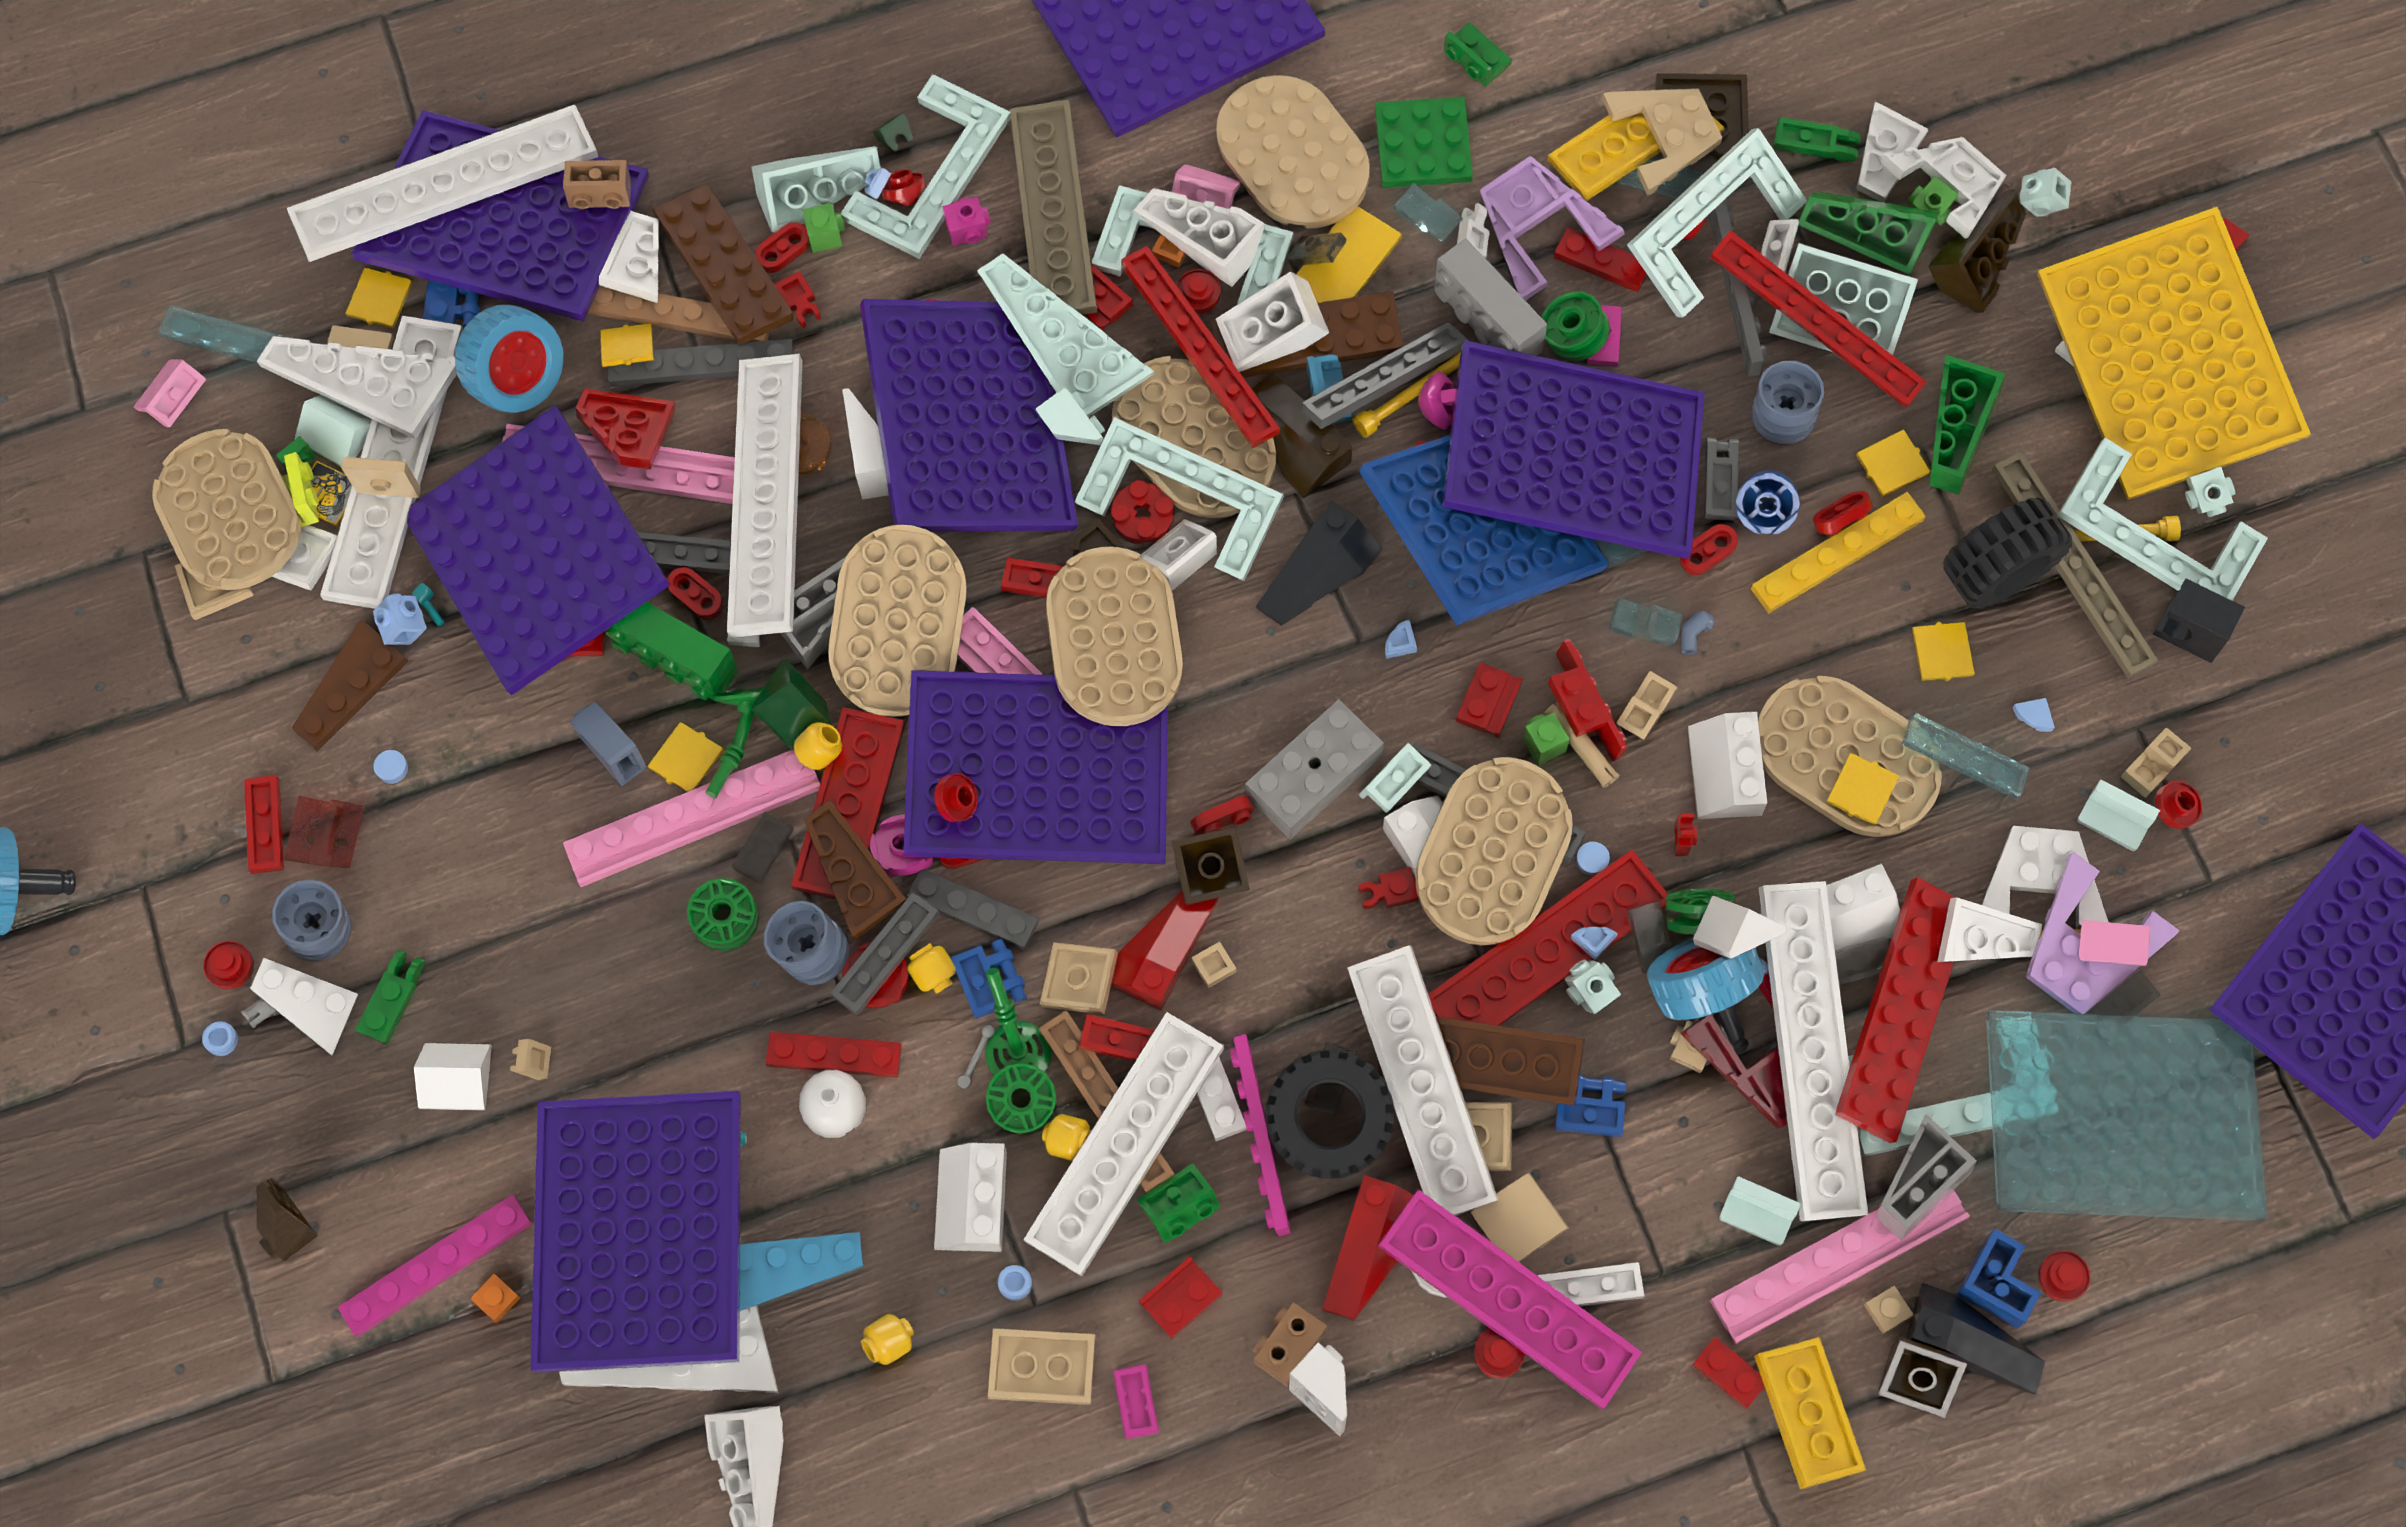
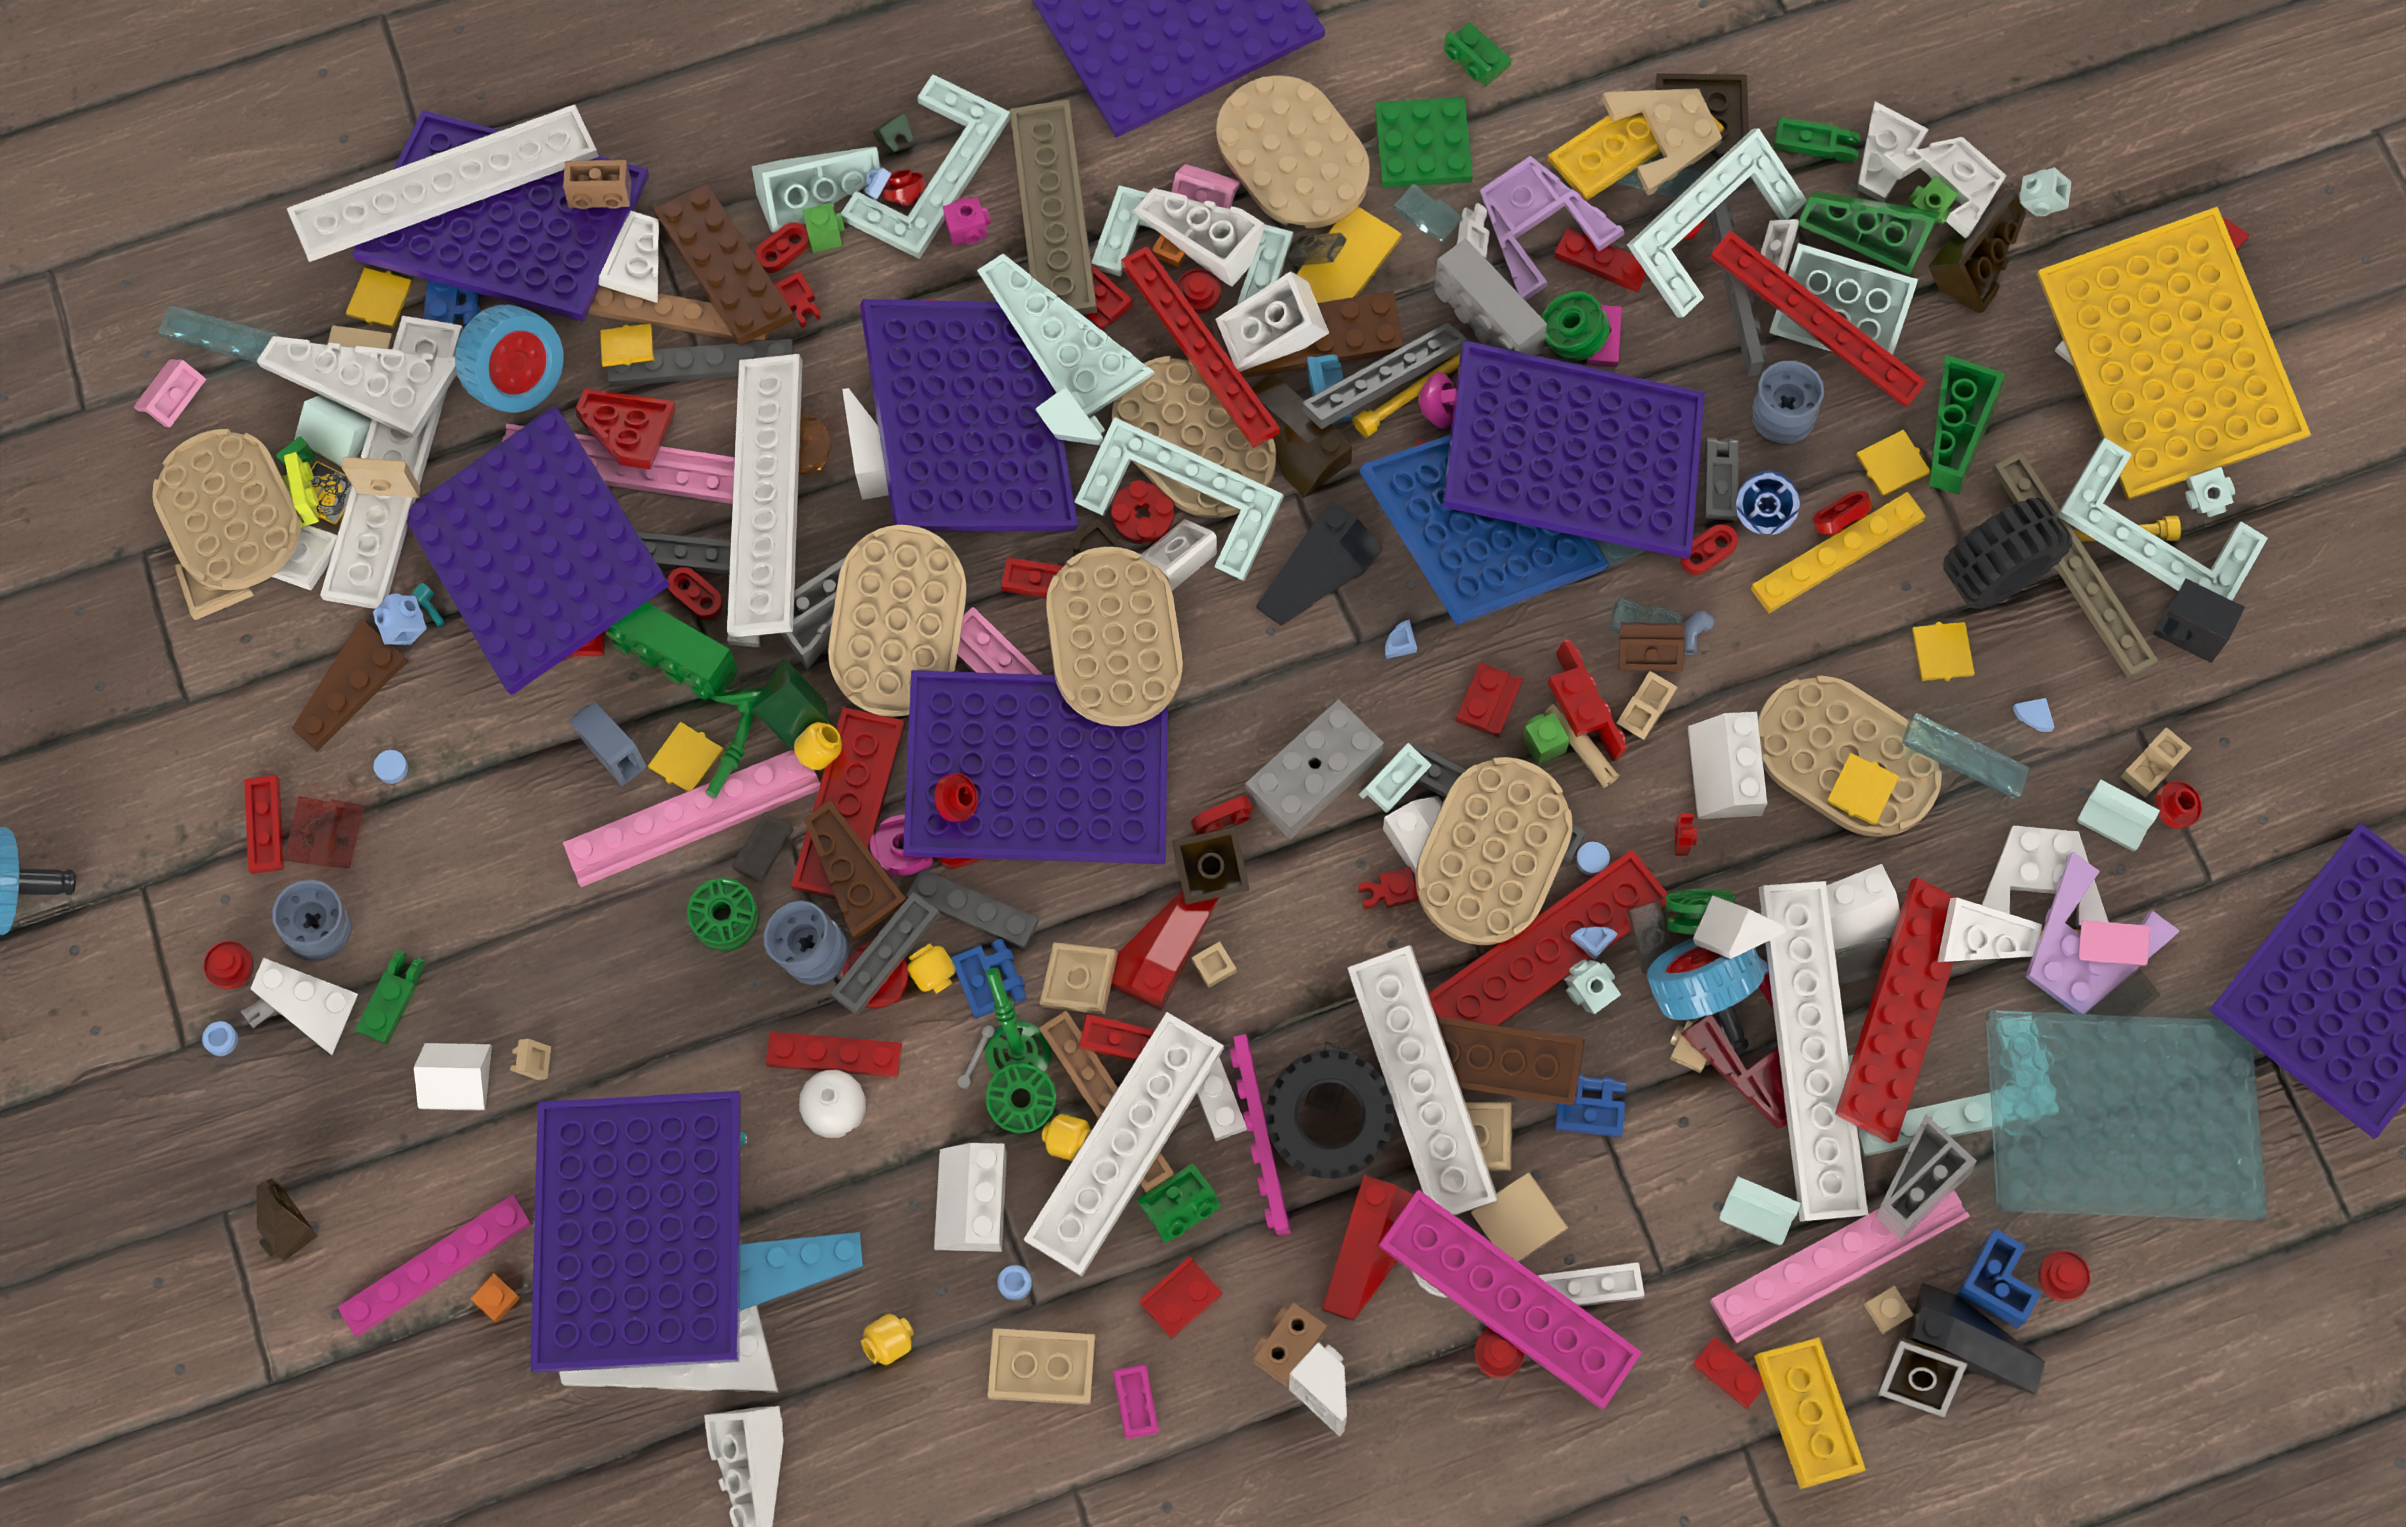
none -> reddish brown plate [1618,622,1685,671]

